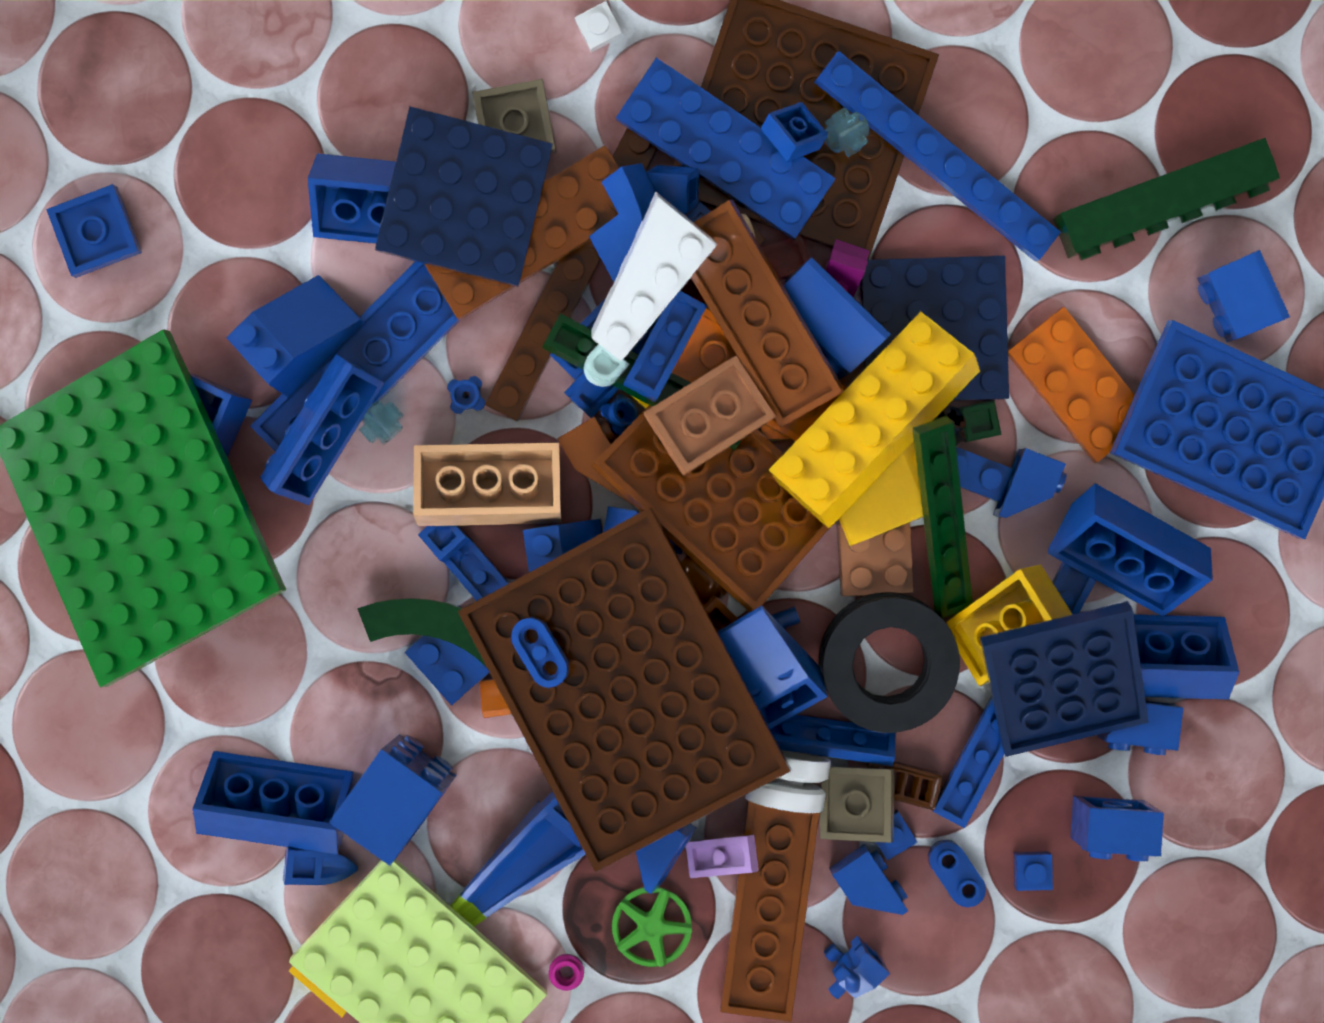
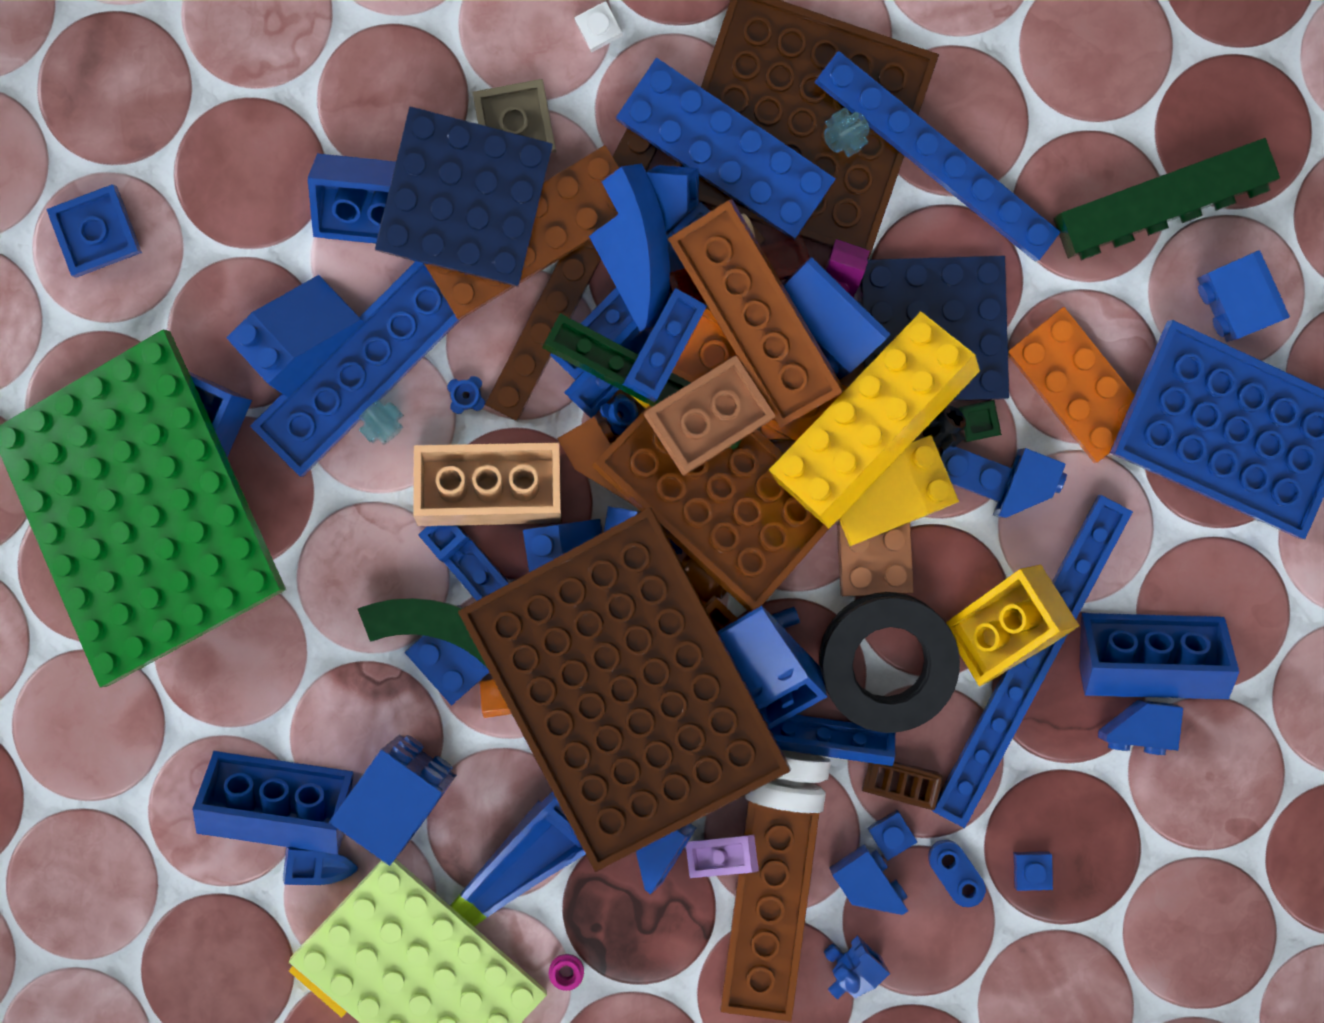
blue slope [260,354,384,505] -> none
blue plate [511,617,570,688] -> none
light aqua tile [584,344,629,387] -> none
white wedge [591,192,717,361] -> none
bright green wheel [612,887,692,967] -> none
blue piece [761,102,829,162] -> none
dark tan plate [820,766,894,843] -> none
dark green plate [912,416,973,618] -> none
dark blue plate [980,601,1149,757] -> none
blue slope [1048,483,1213,617] -> none
blue brick [1070,796,1164,862] -> none

